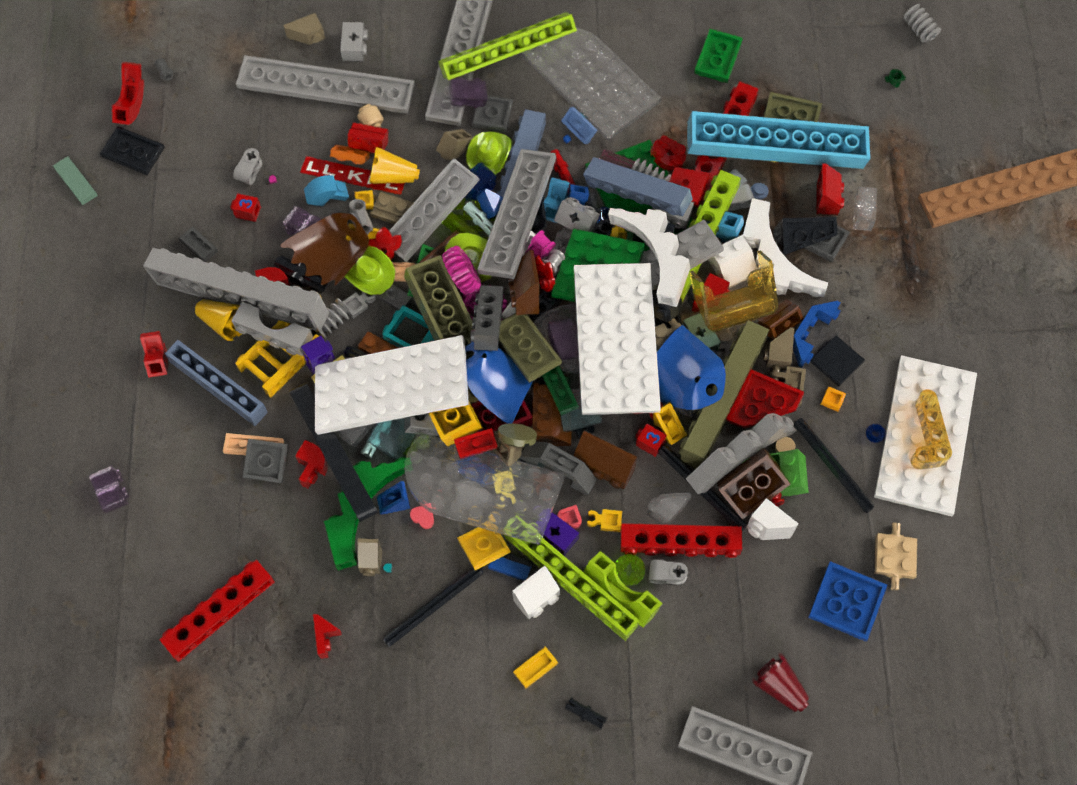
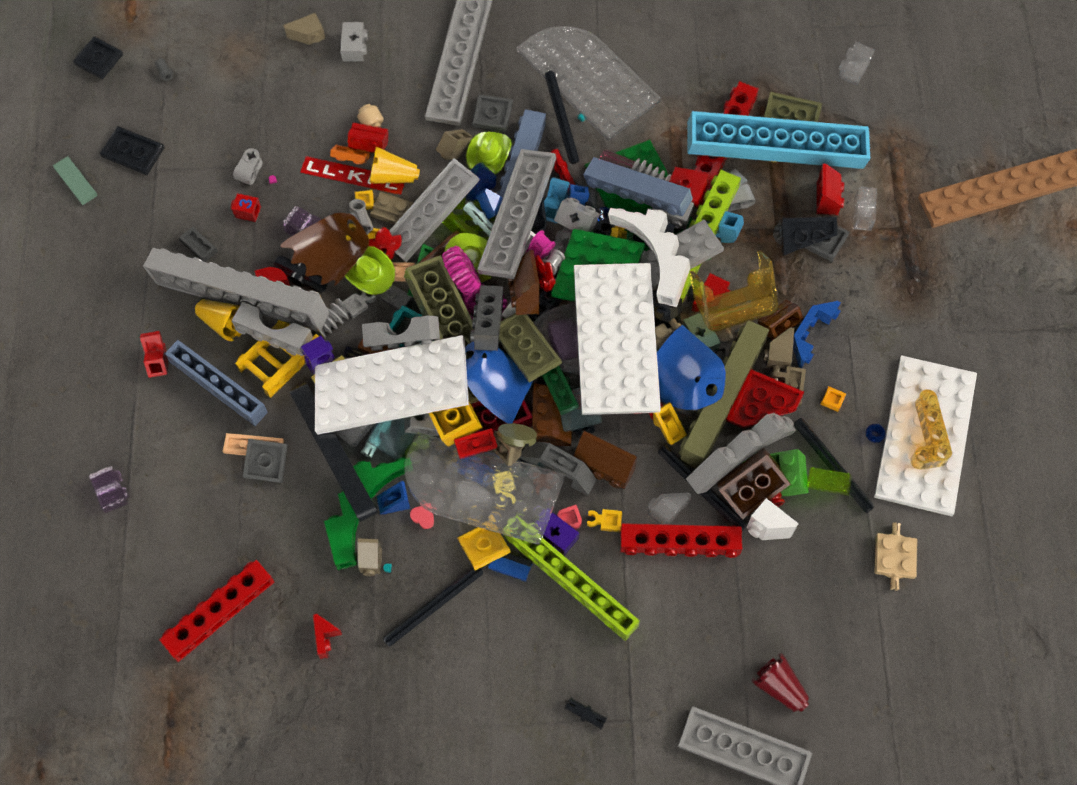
red arch [112,62,144,125] -> none
light grey plate [236,56,415,114] -> none
red brick [295,440,328,489] -> none
dark azure brick [304,175,349,206] -> none
lime brick [438,12,577,80] -> none
clear purple brick [449,77,488,107] -> none
white slope [513,566,560,620] -> none
yellow tile [513,646,558,689] -> none
medium blue plate [561,107,597,144] -> none
lime arch [583,551,663,628] -> none
clear neon green gear [615,554,645,586] -> none
red brick [635,424,667,457] -> none
light grey piece [649,560,688,585] -> none
red plate [650,136,686,170] -> none
green plate [694,29,743,83] -> none
white slope [708,235,759,288] -> none
white arch [743,198,828,298] -> none
sand blue plate [751,183,769,200] -> none
tan tile [775,437,795,452] -> none
blue plate [808,562,887,642] -> none
black tile [811,335,865,387] -> none
dark green plate [885,69,906,88] -> none
light grey piece [904,4,941,42] -> none
none -> black plate [73,36,123,80]
none -> light grey arch [362,316,440,351]
none -> black axle [545,70,579,165]
none -> clear neon green brick [807,467,852,496]
none -> clear brick [838,42,875,86]

